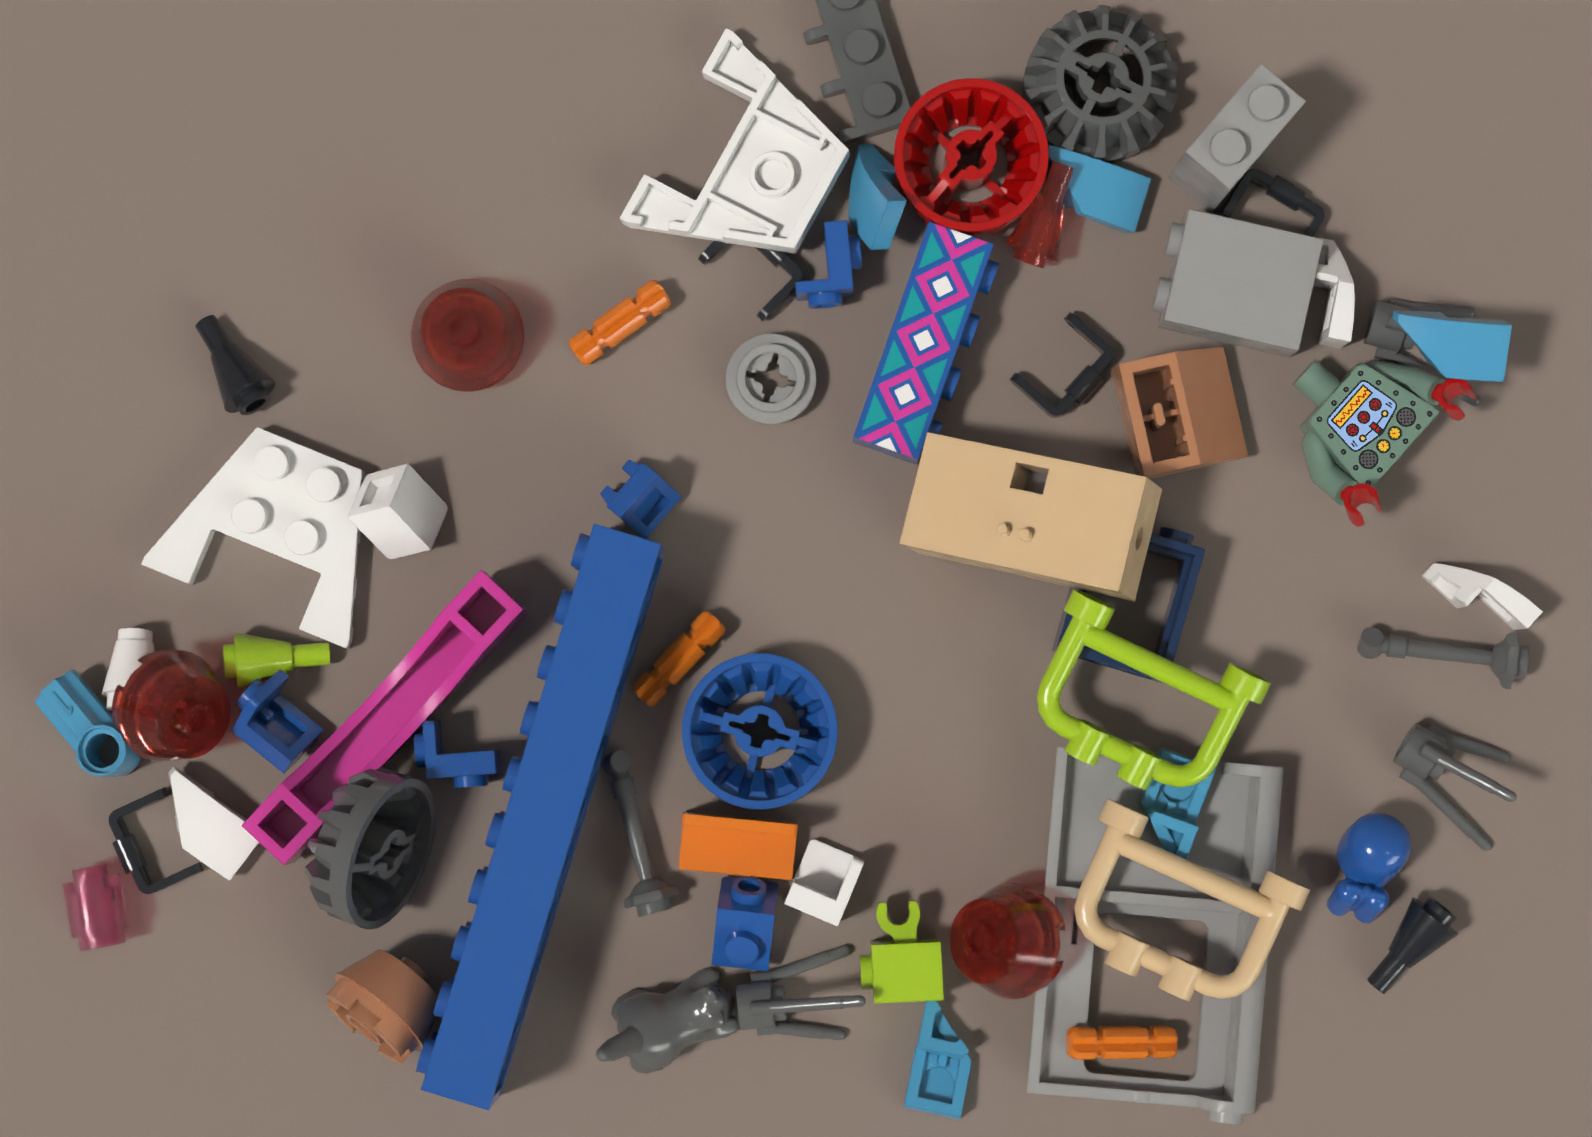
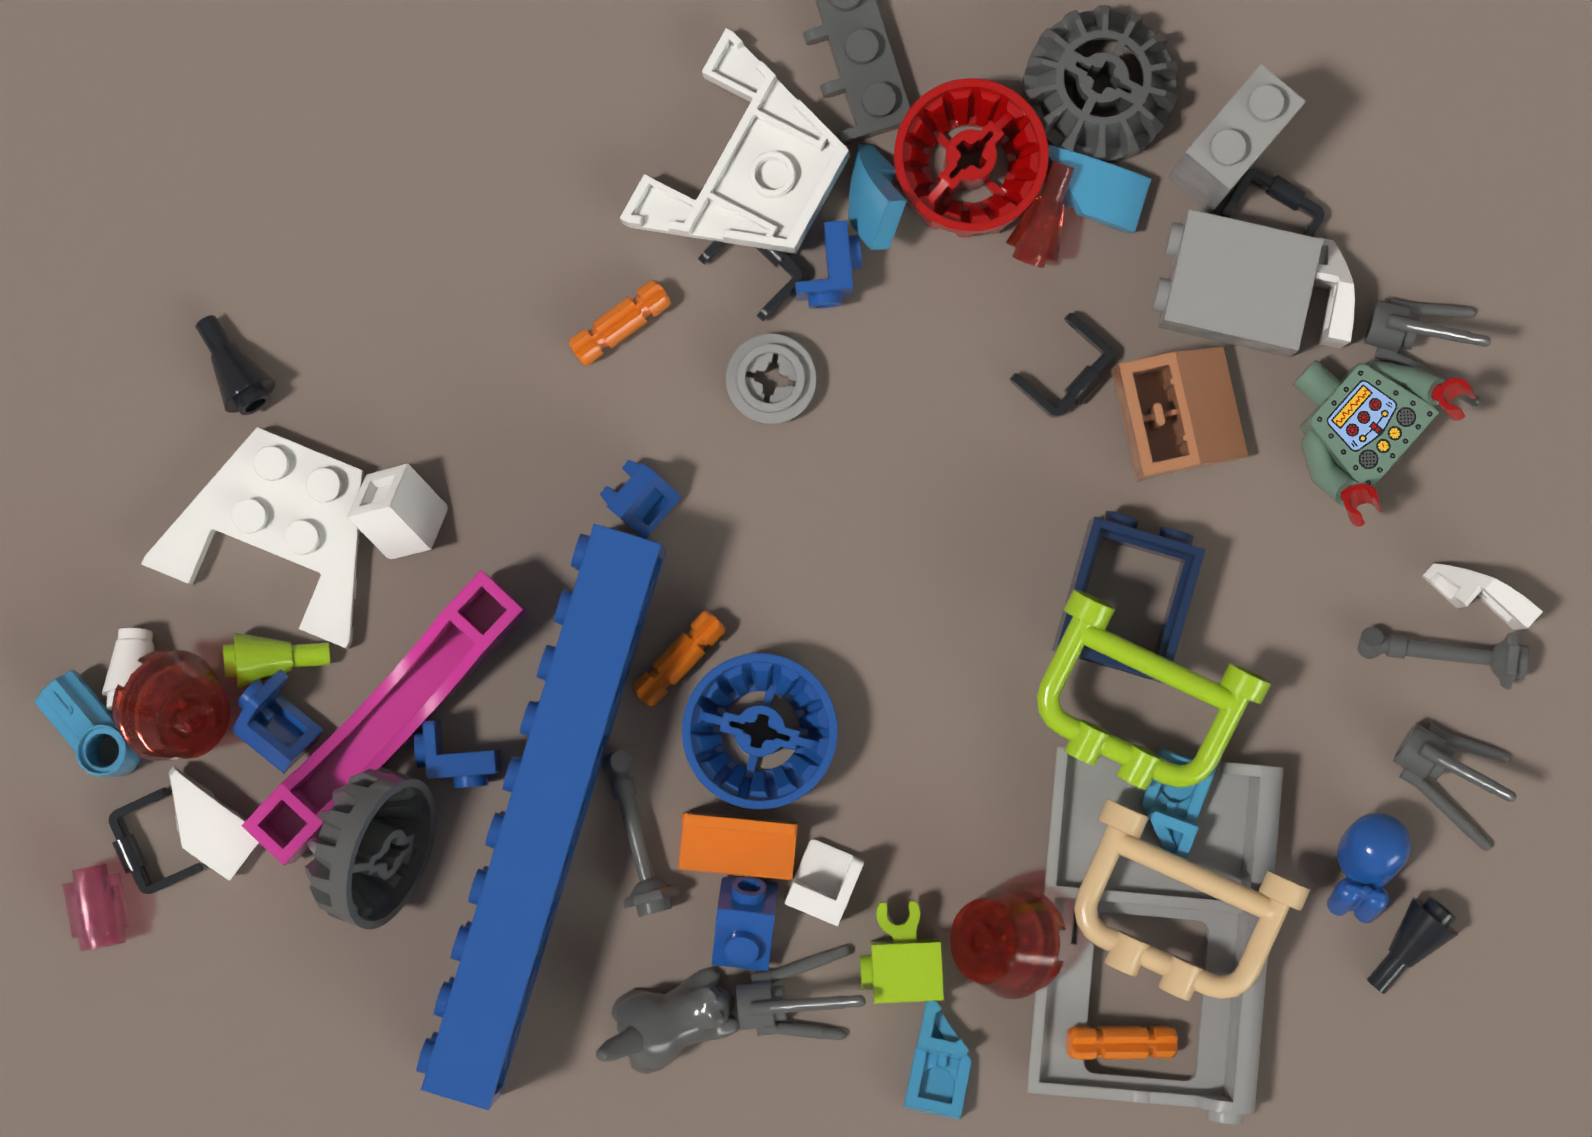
nougat cone [325,949,438,1065] -> none
clear red cone [411,279,524,392] -> none
brick [853,222,999,464] -> none
tan brick [899,432,1162,601] -> none
dark azure slope [1392,310,1512,382] -> none

